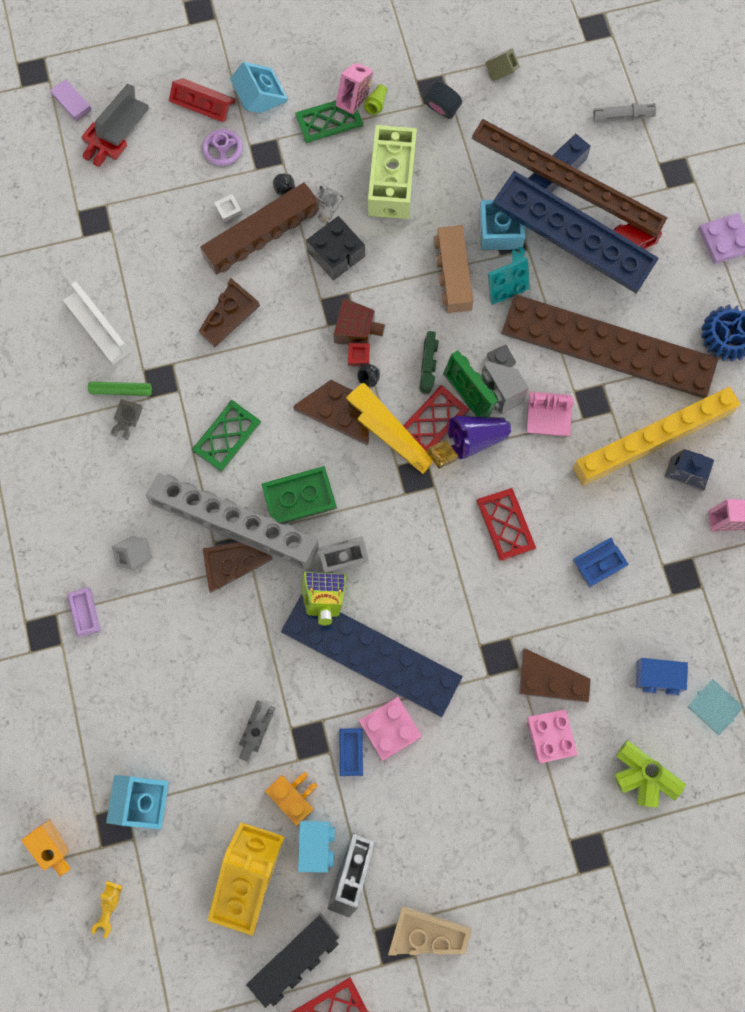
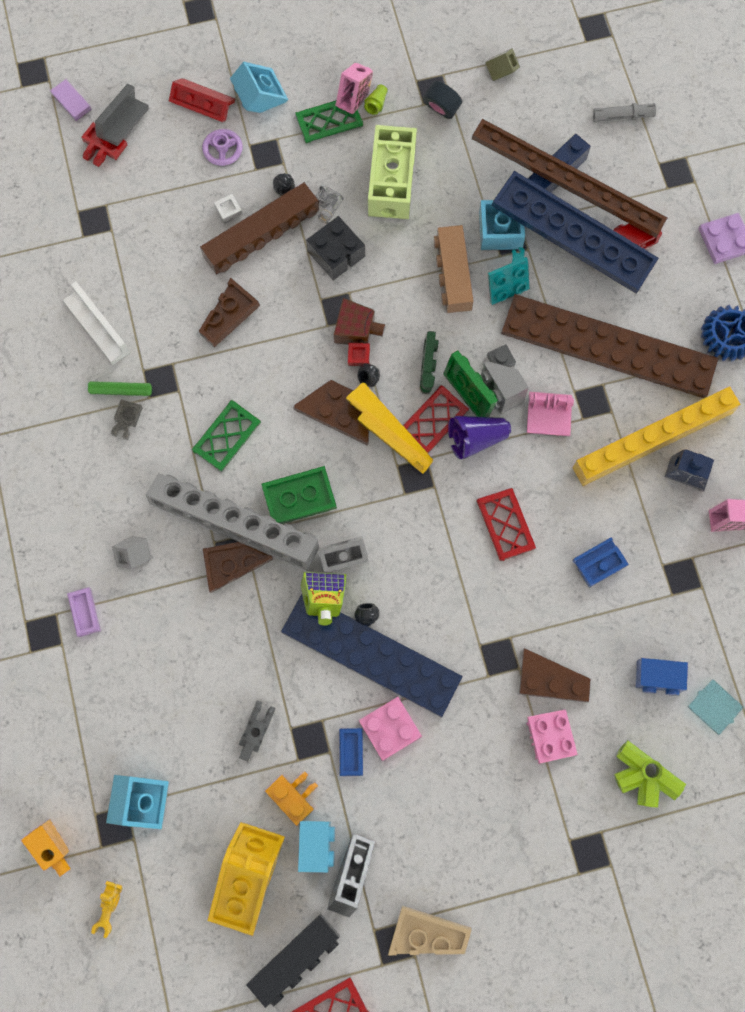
clear yellow plate [427,440,458,469] -> none
none -> black piece [354,603,380,626]

